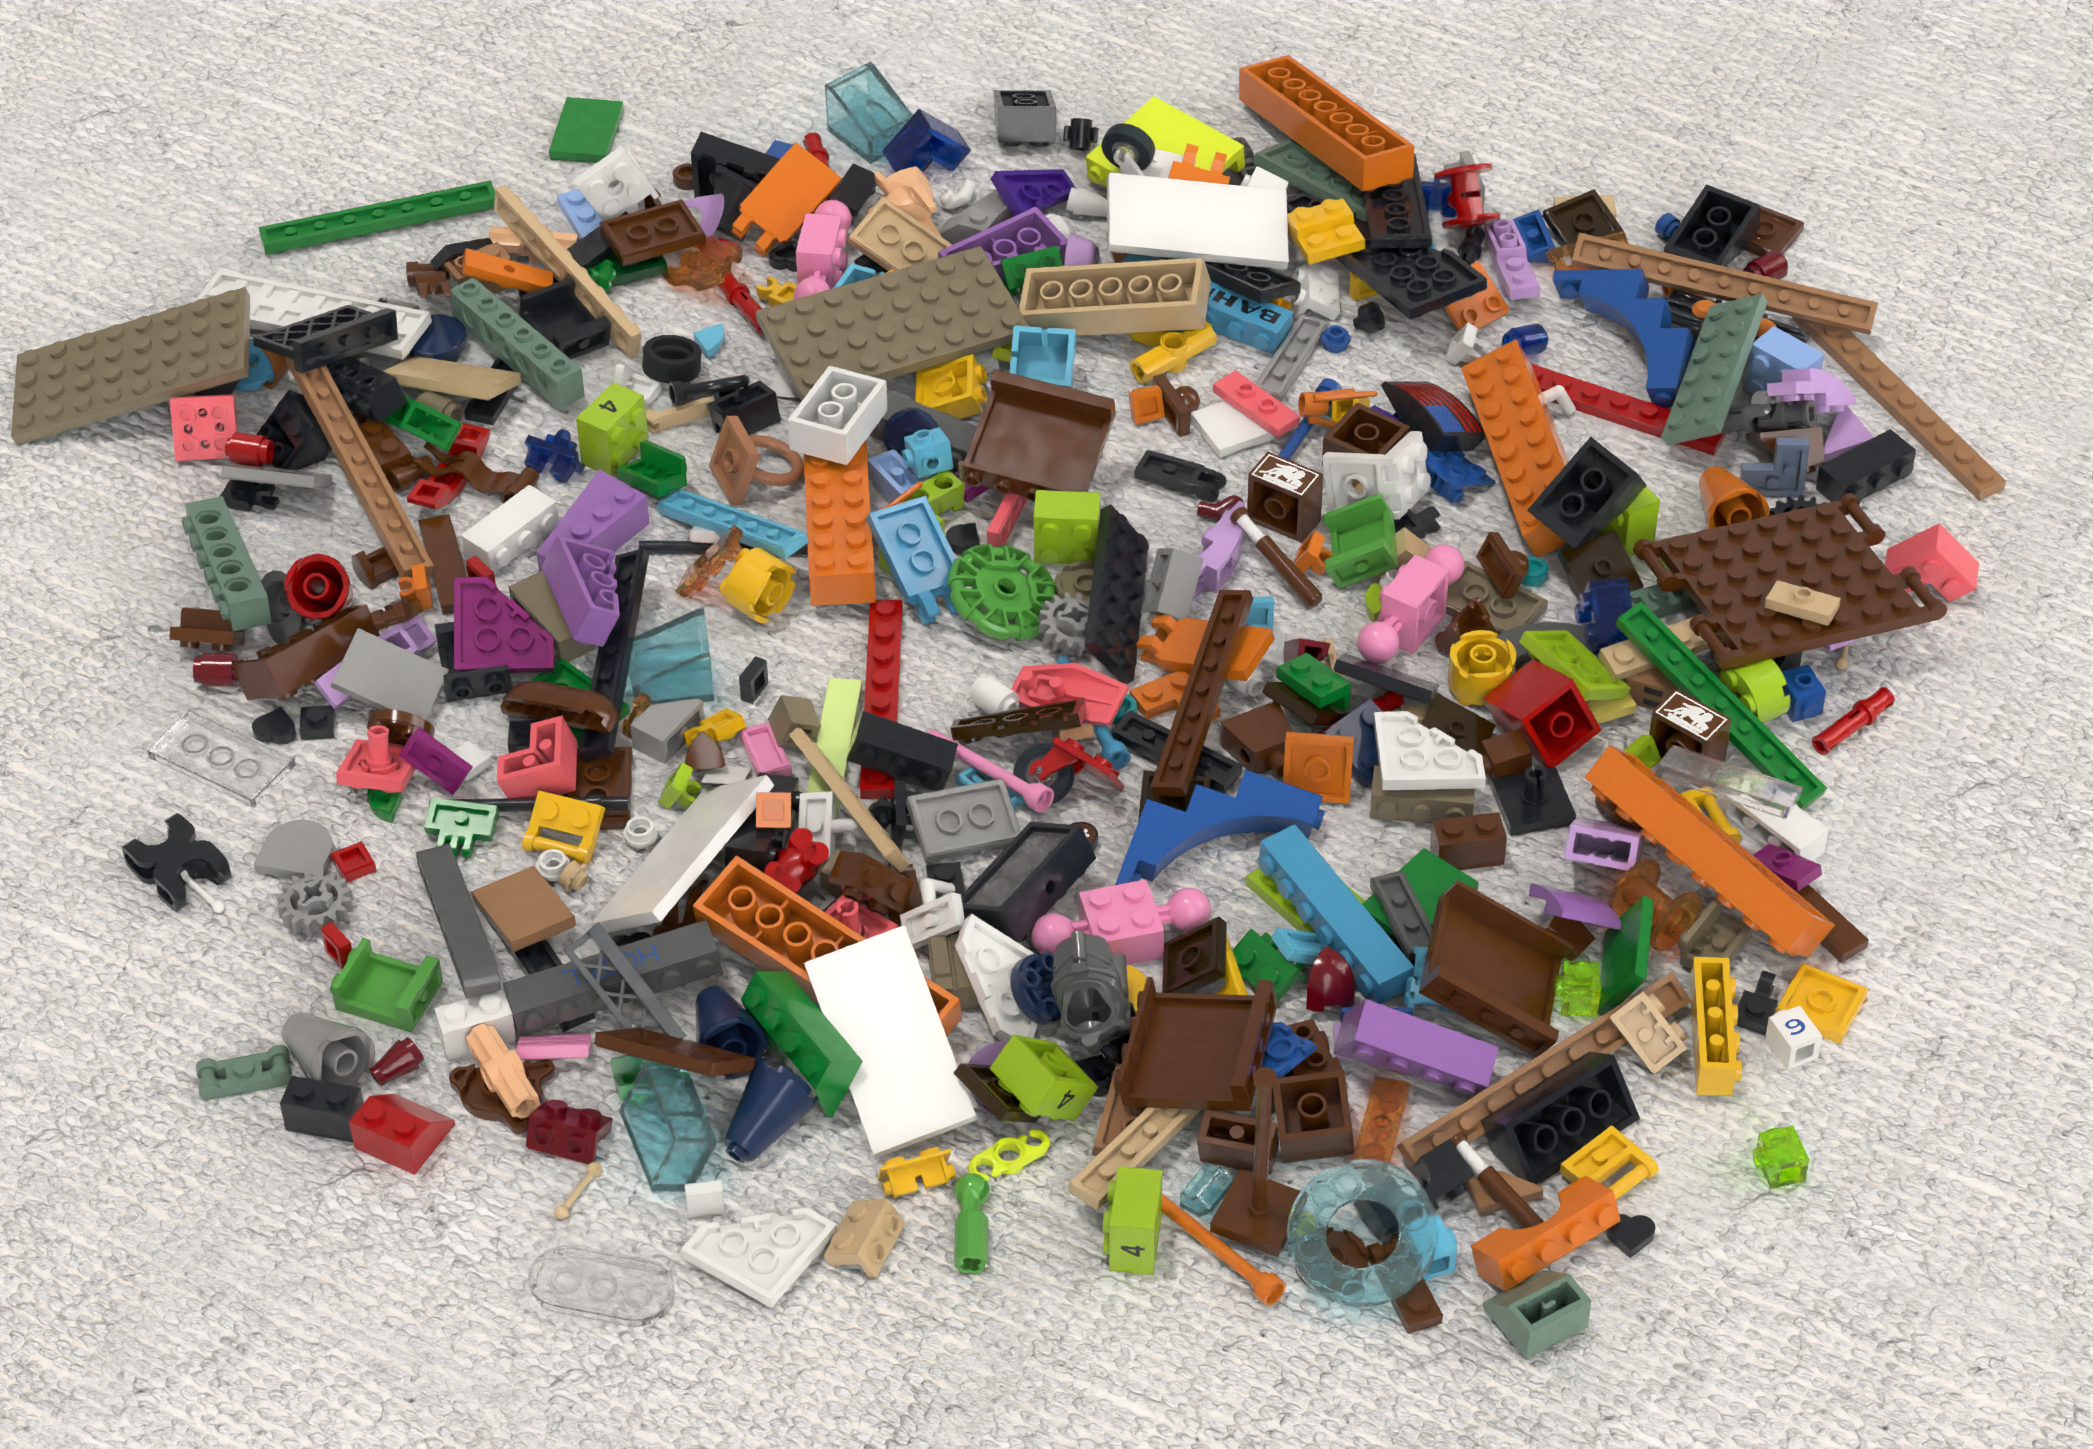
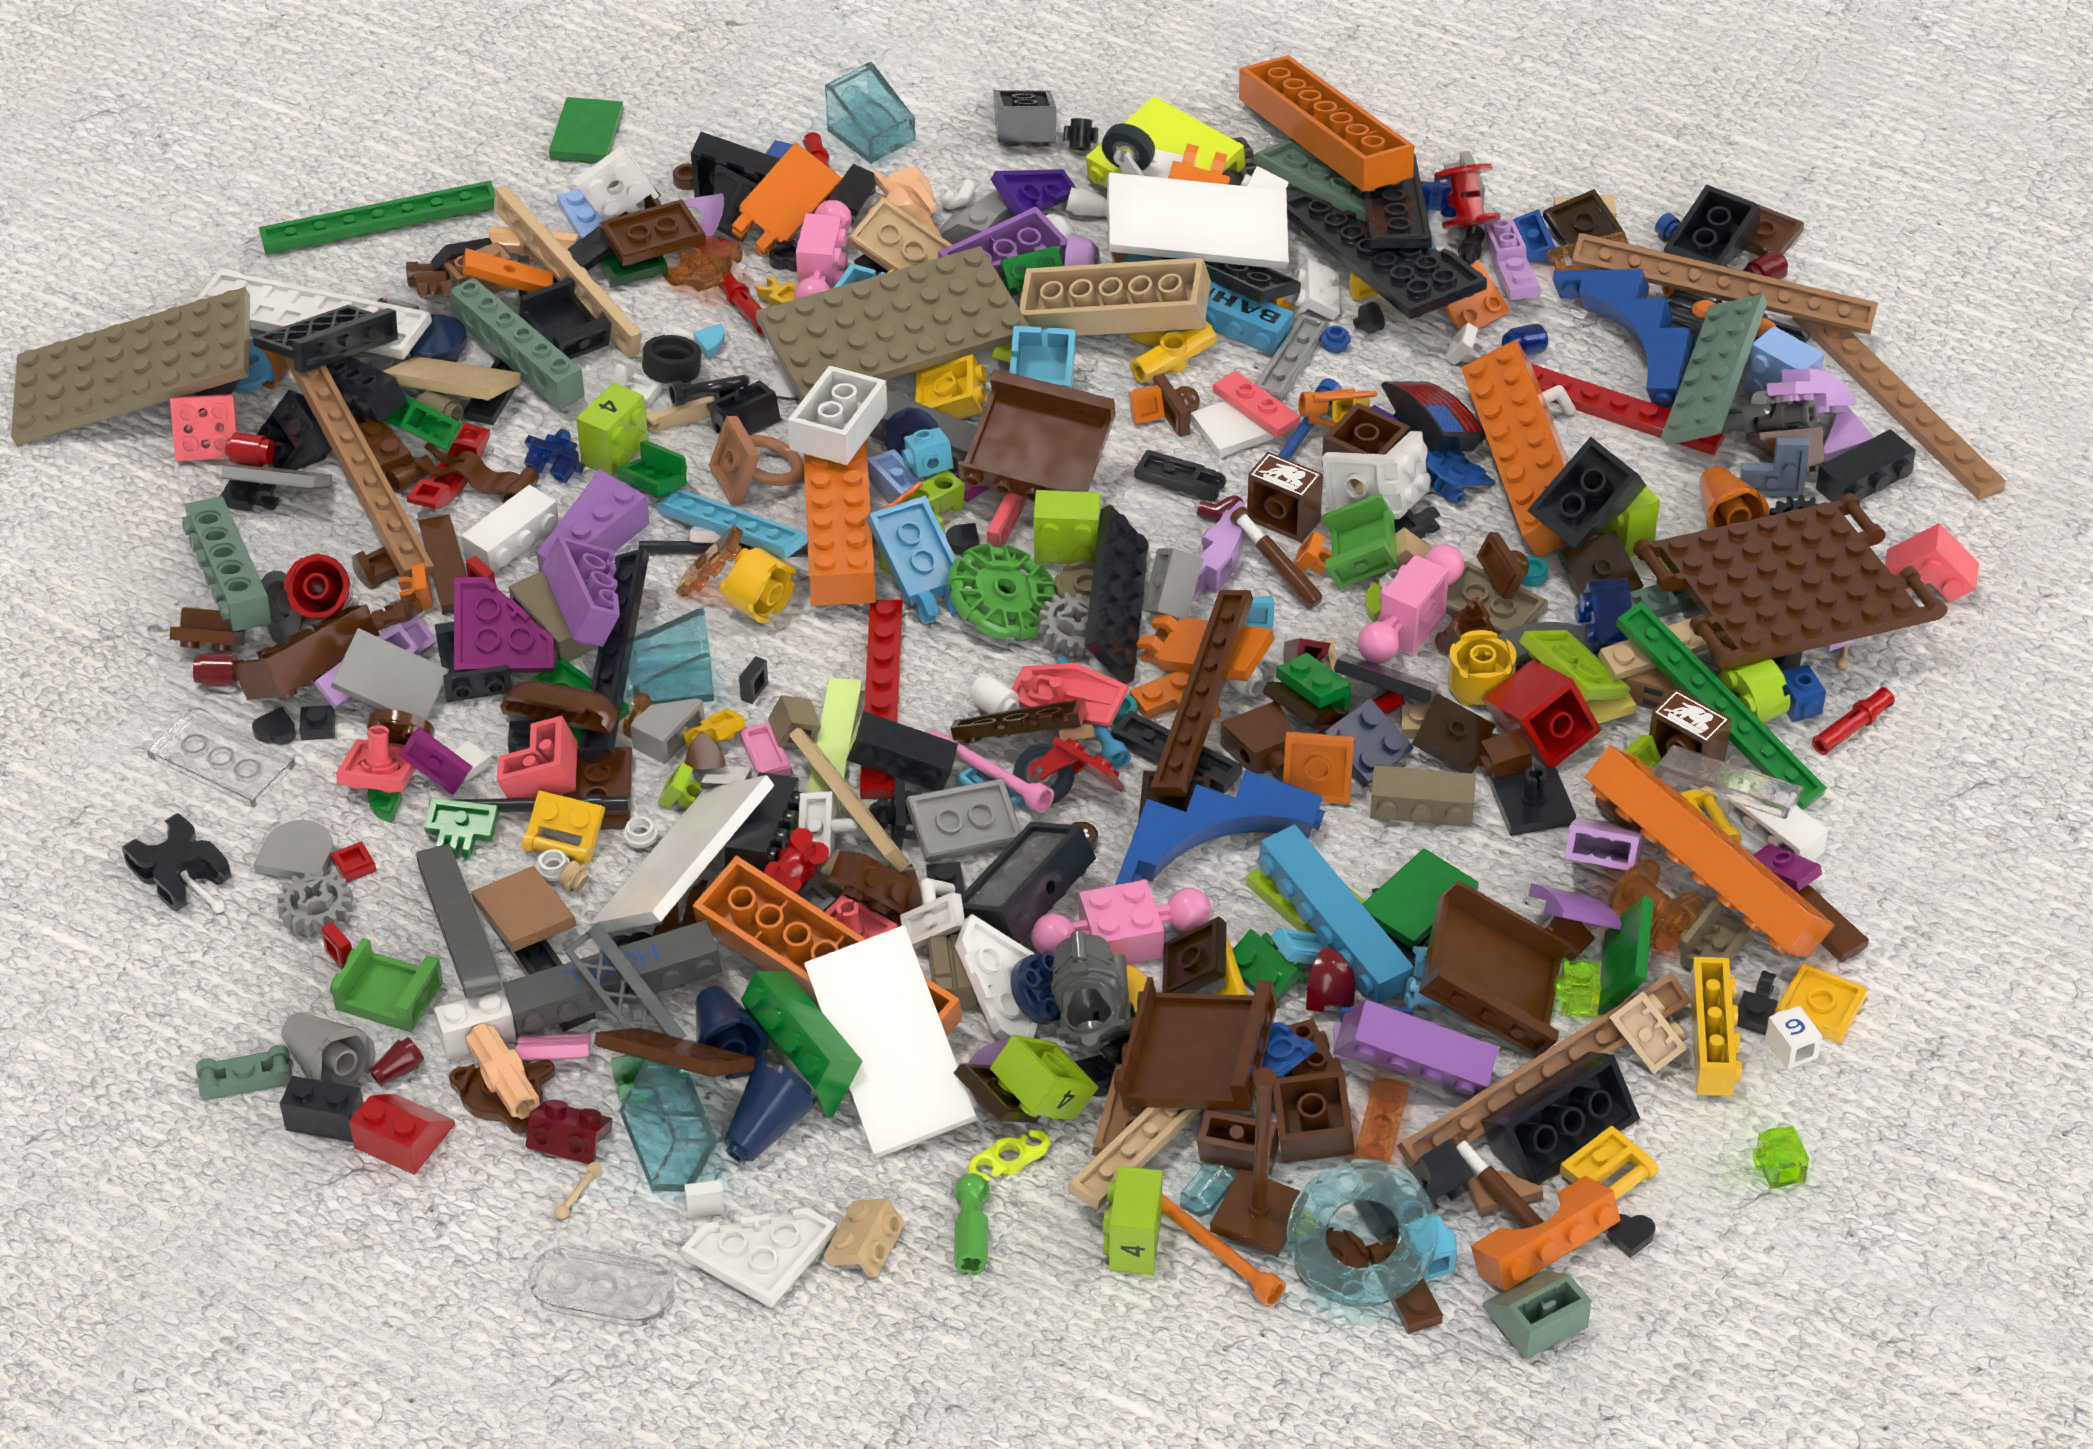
green plant [587,260,616,293] -> none
orange tile [756,792,791,828] -> none
yellow hinge [877,1147,956,1198] -> none
clear blue brick [882,109,971,172] -> none
yellow plate [1287,198,1366,265] -> none
dark grey tile [1370,870,1432,961] -> none
white plate [1373,711,1486,790] -> none
reddish brown brick [1430,812,1507,870] -> none
tan plate [1765,580,1841,626] -> none

